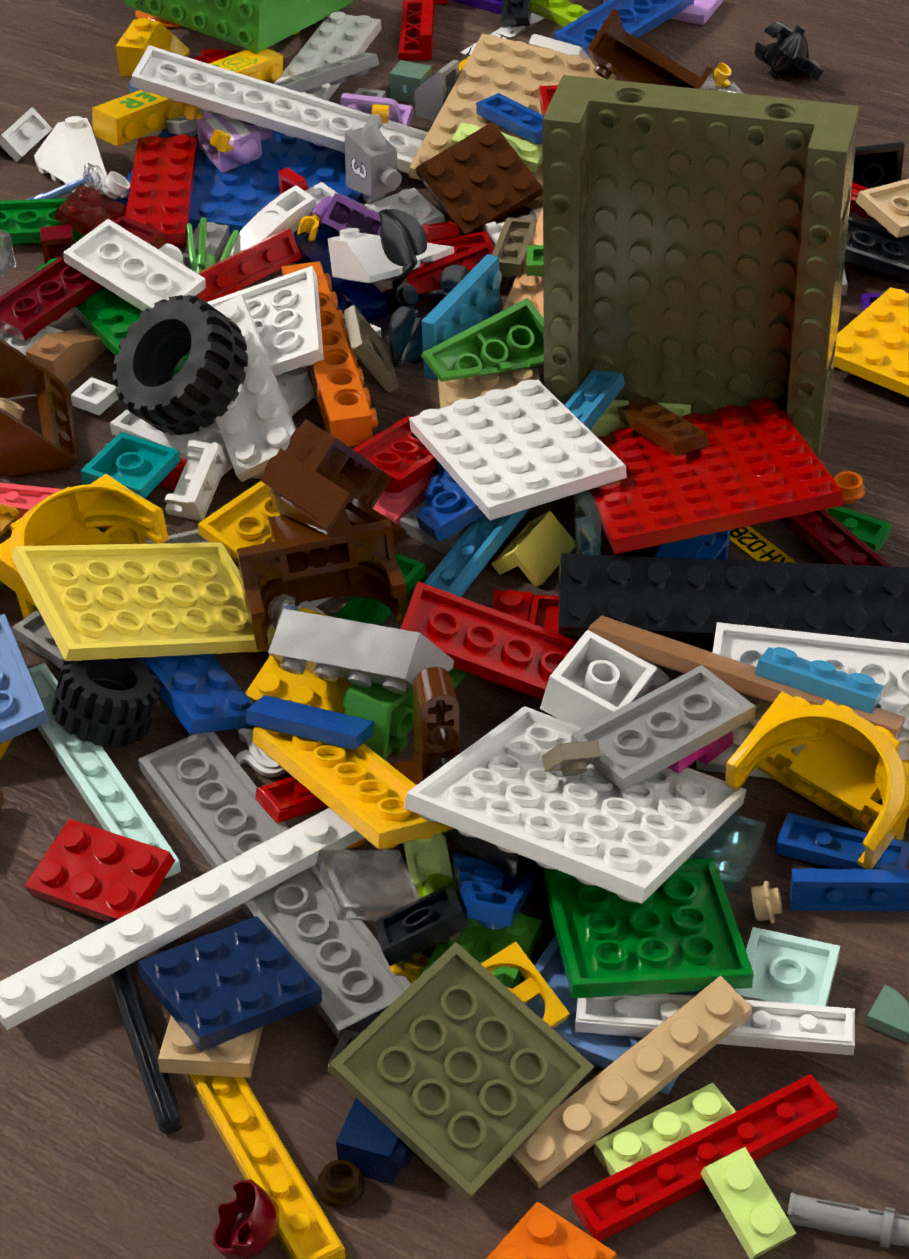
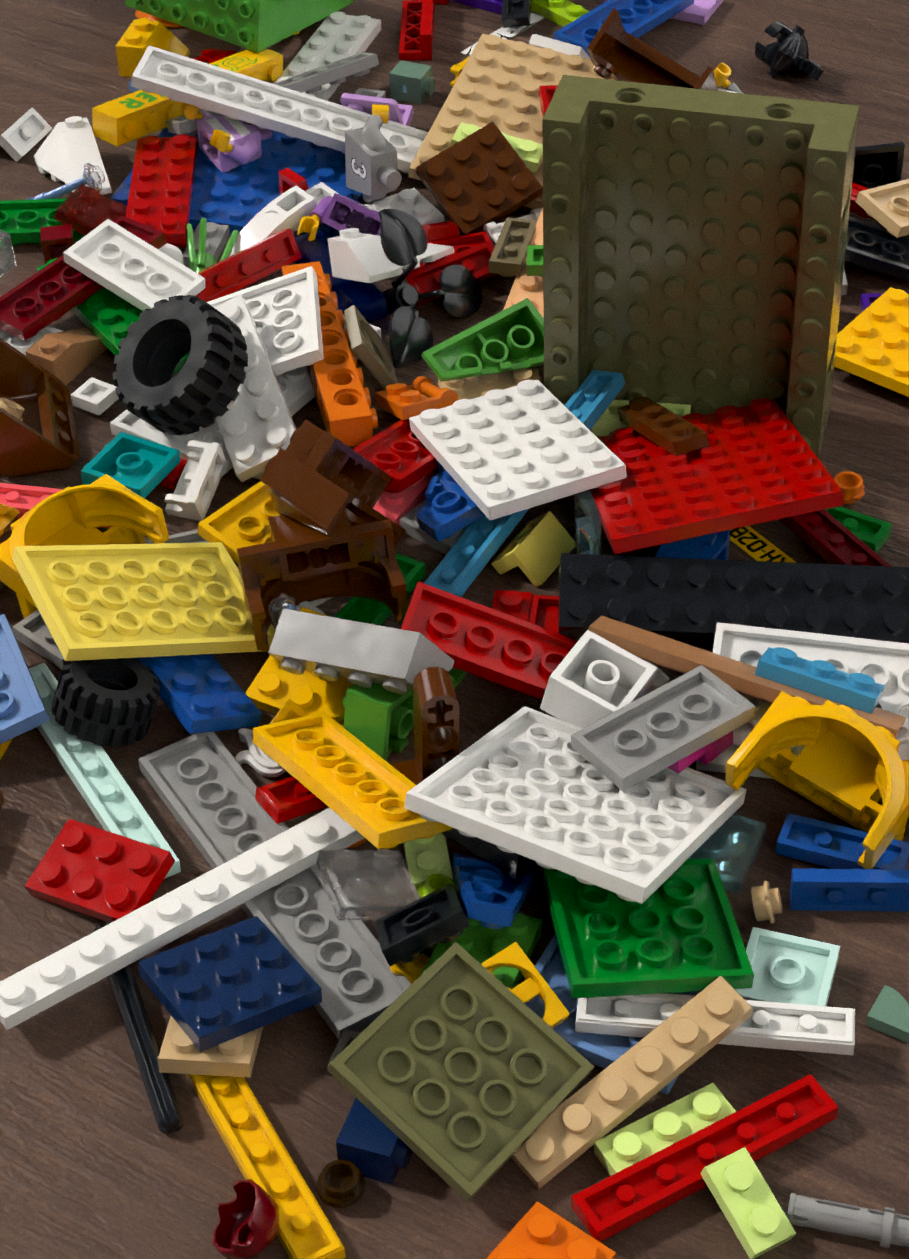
white plate [101,171,130,200] -> none
blue tile [246,695,374,750] -> none
light grey slope [414,60,459,122] -> none
dark azure plate [422,254,503,380] -> none
blue plate [476,93,544,144] -> none
dark tan plate [542,740,602,776] -> none
none -> orange plate [374,376,459,420]

